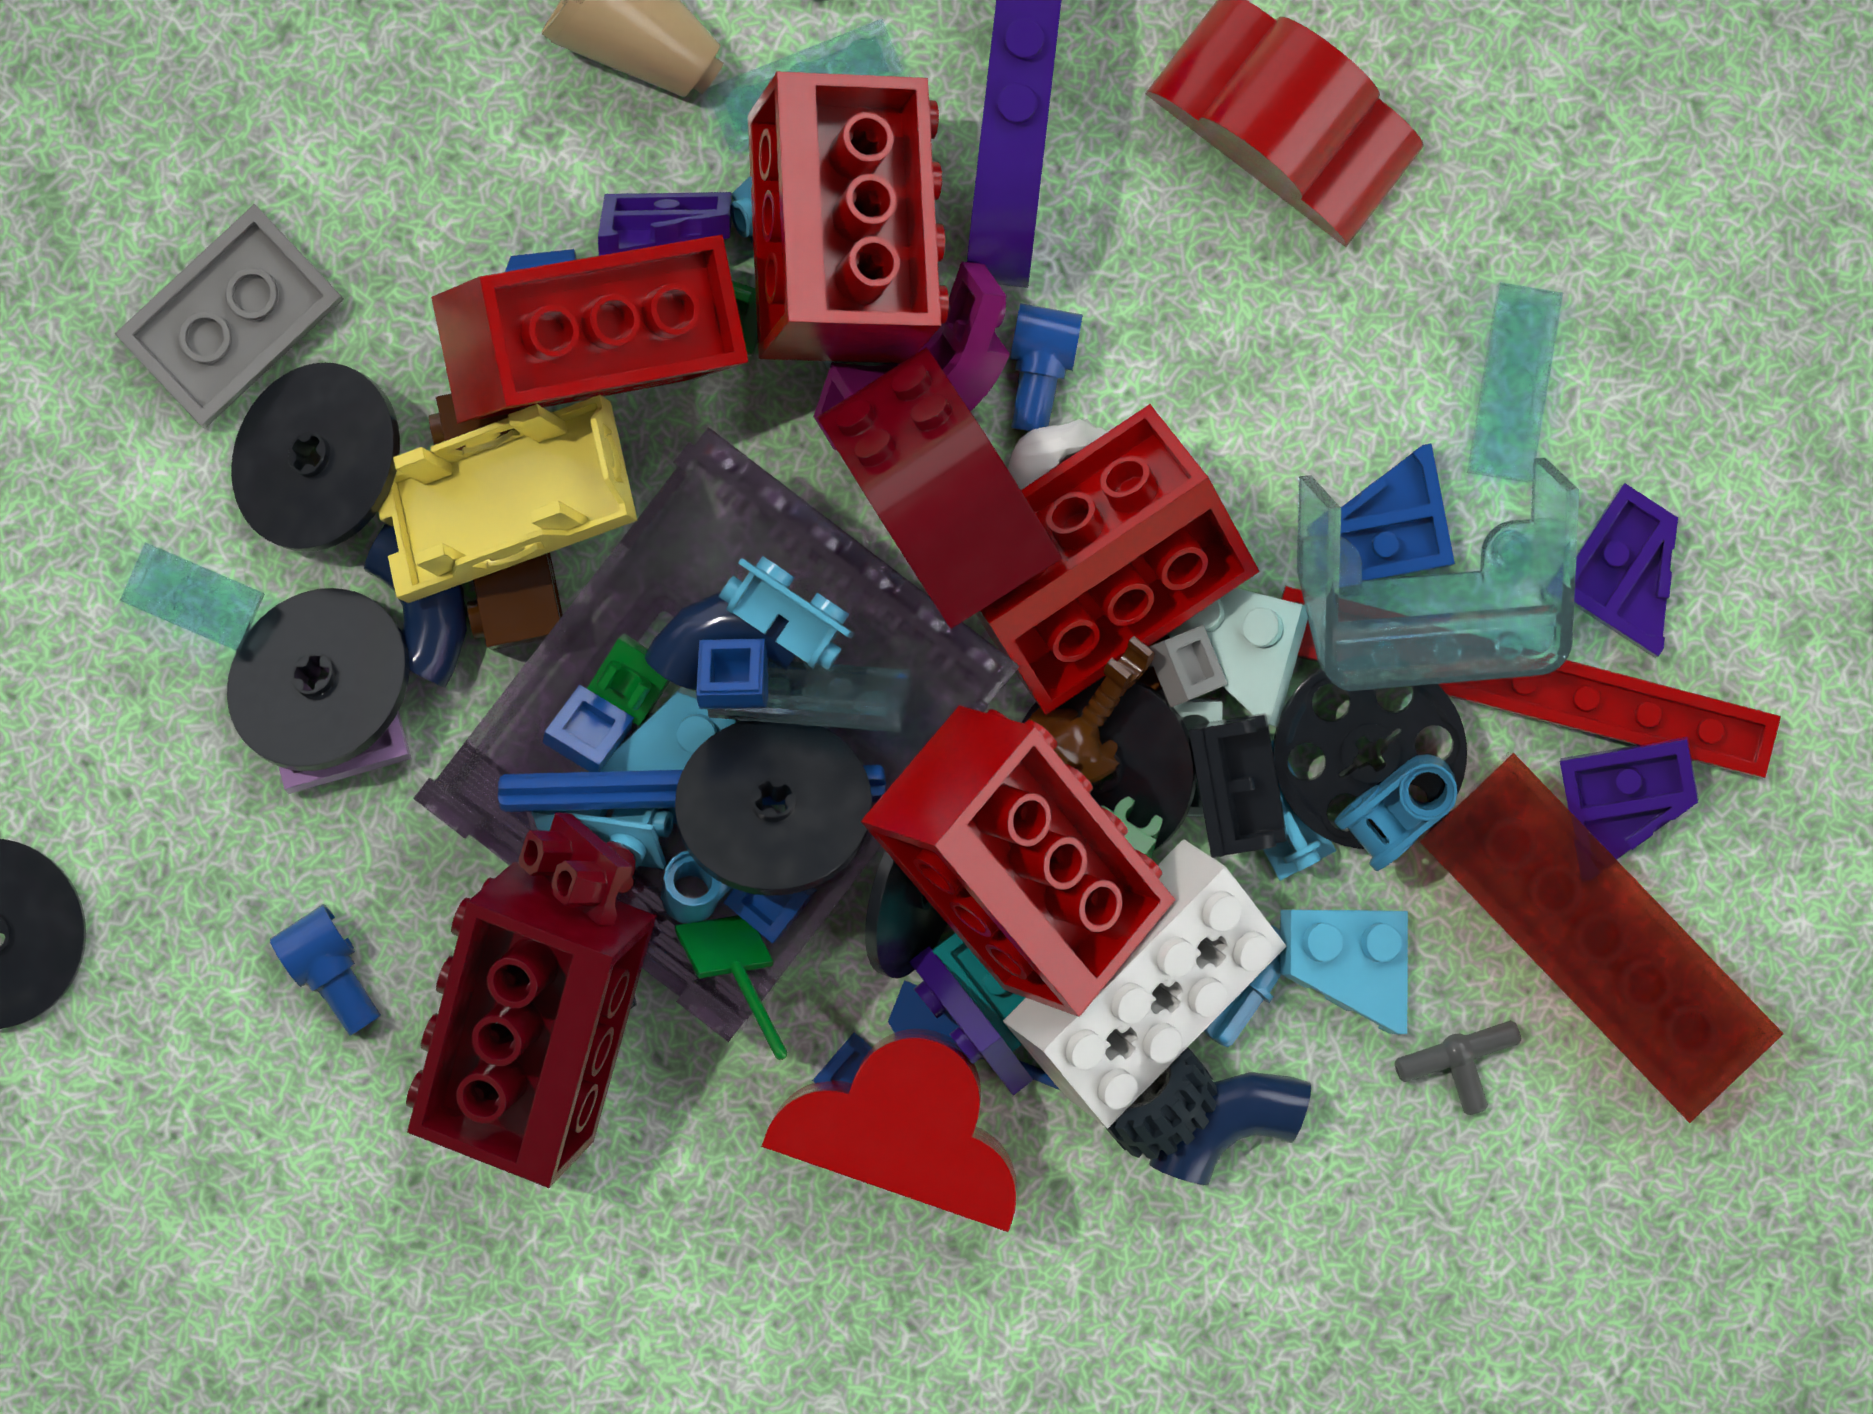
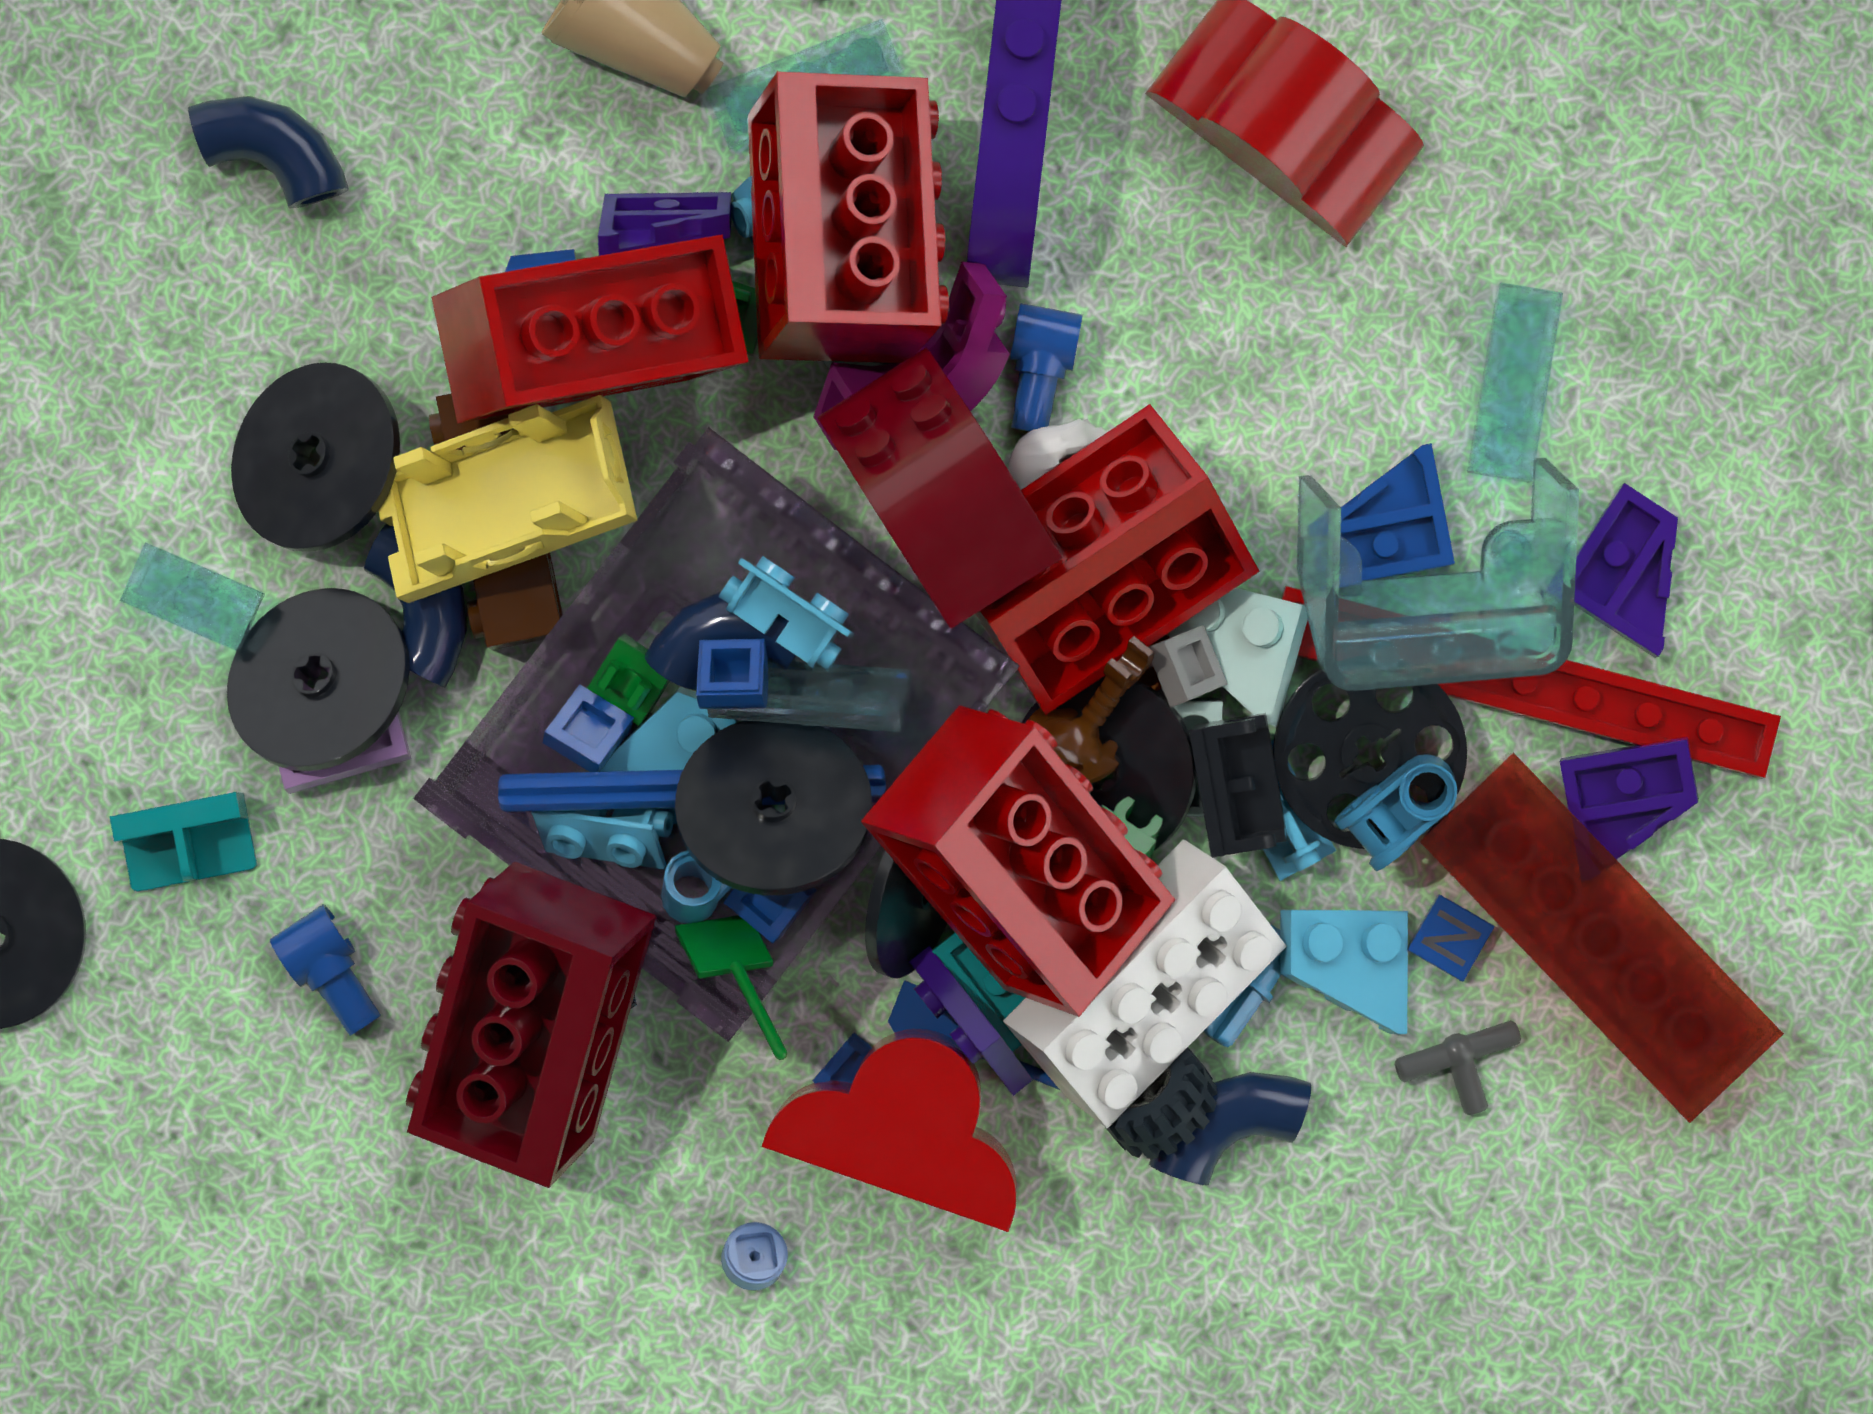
light grey plate [115,204,344,429] -> none
dark red hips [519,813,636,926] -> none
none -> teal panel [110,792,257,892]
none -> dark blue cylinder [188,96,349,208]
none -> medium blue tile [721,1222,788,1290]
none -> blue tile [1408,894,1495,982]

